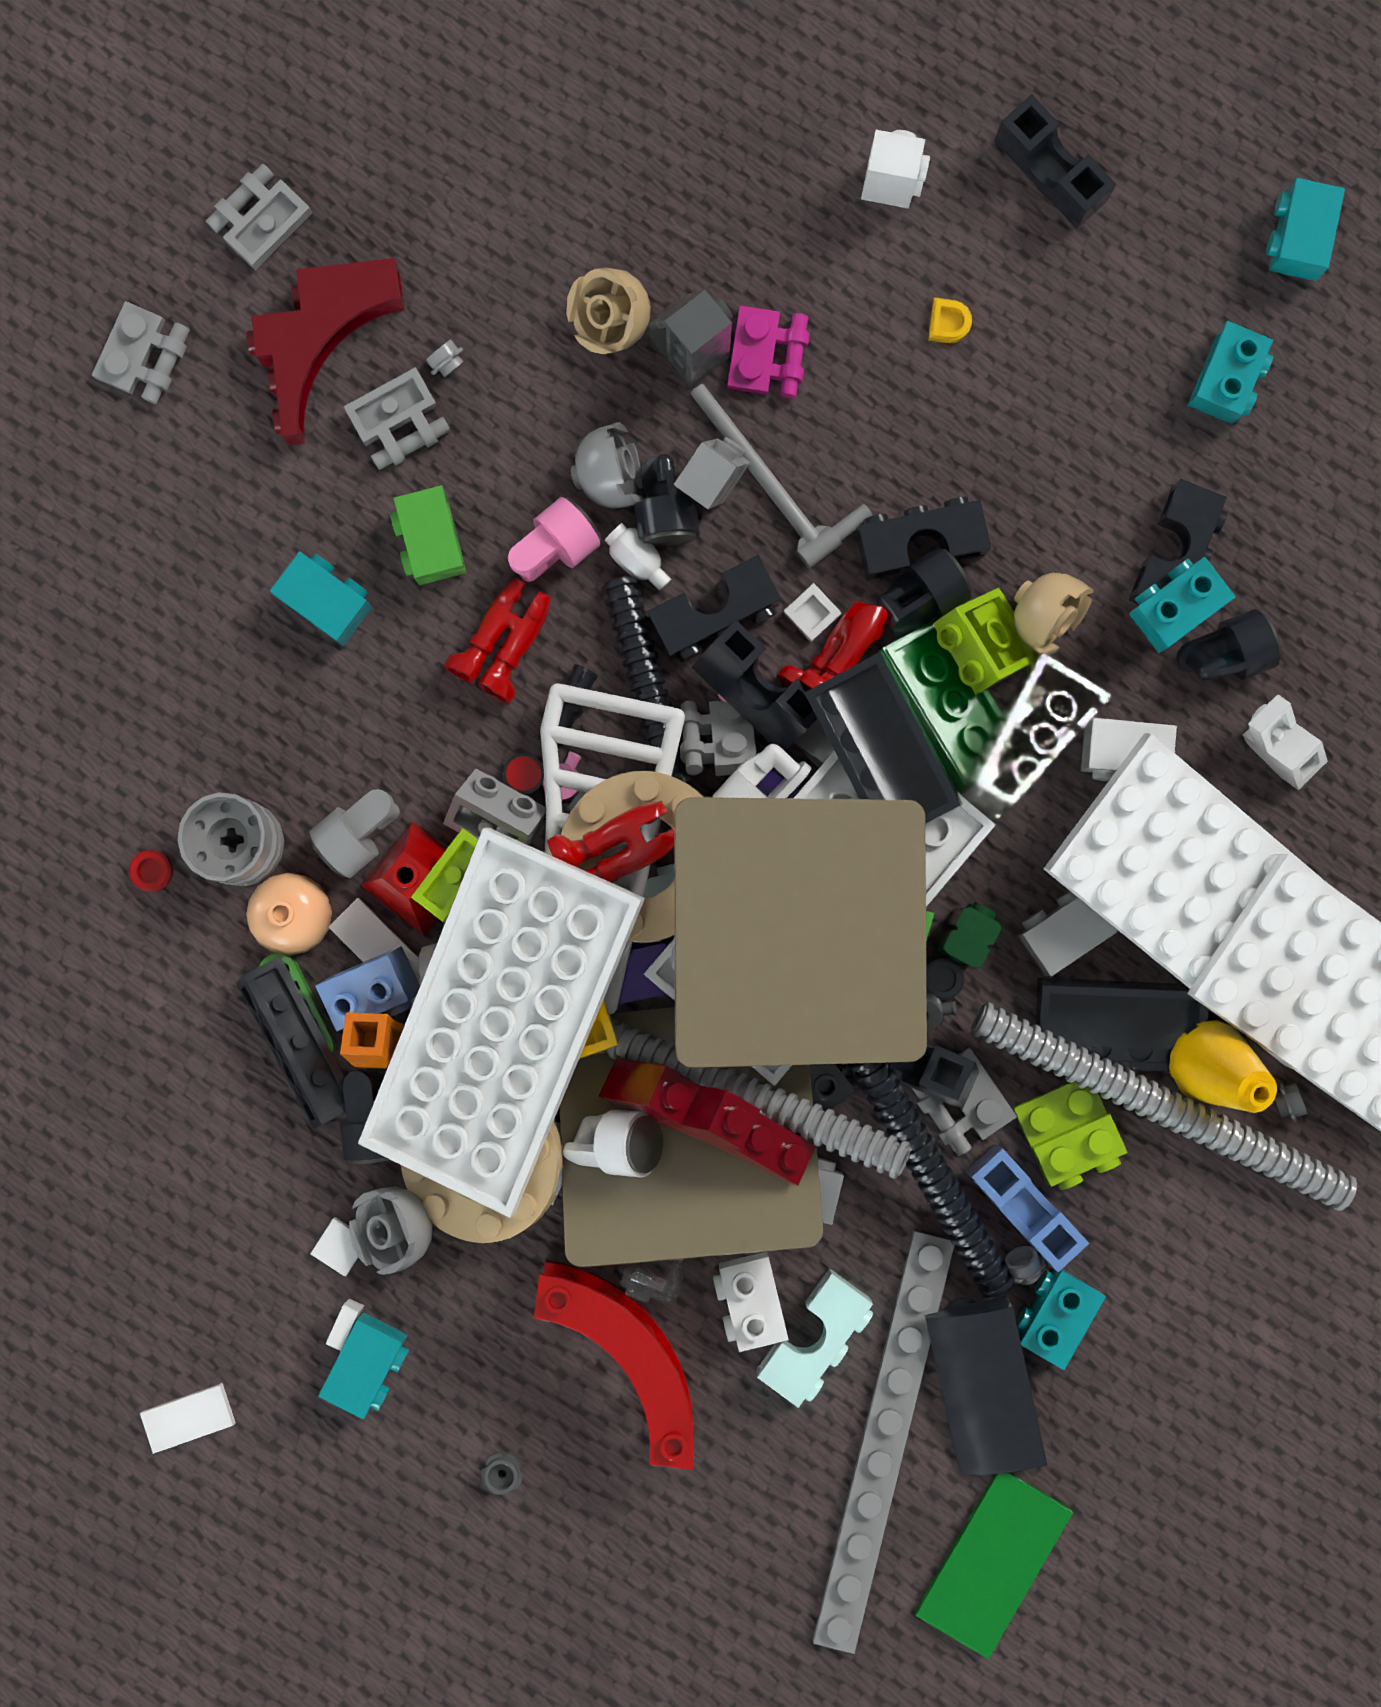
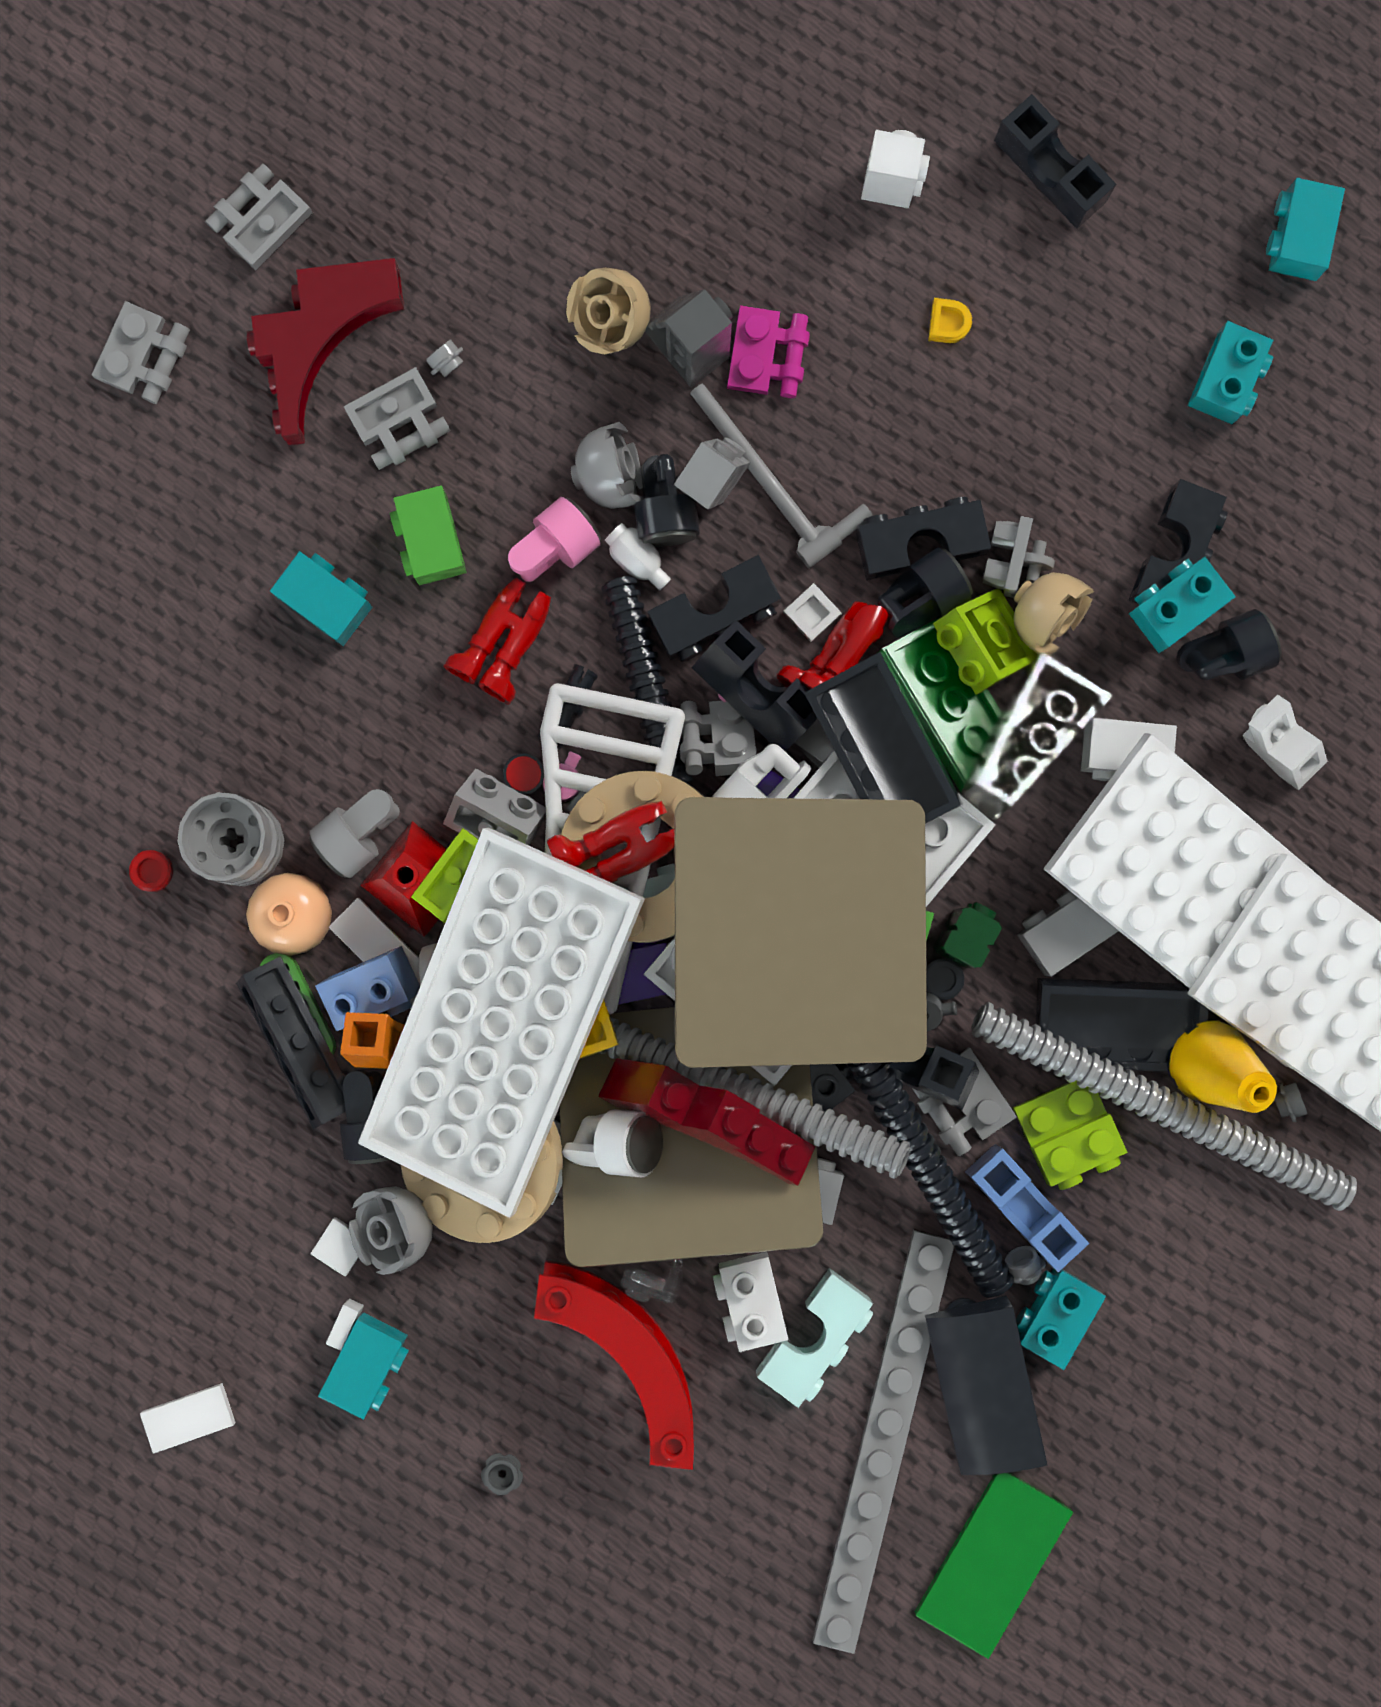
none -> light grey hips [983,516,1055,598]

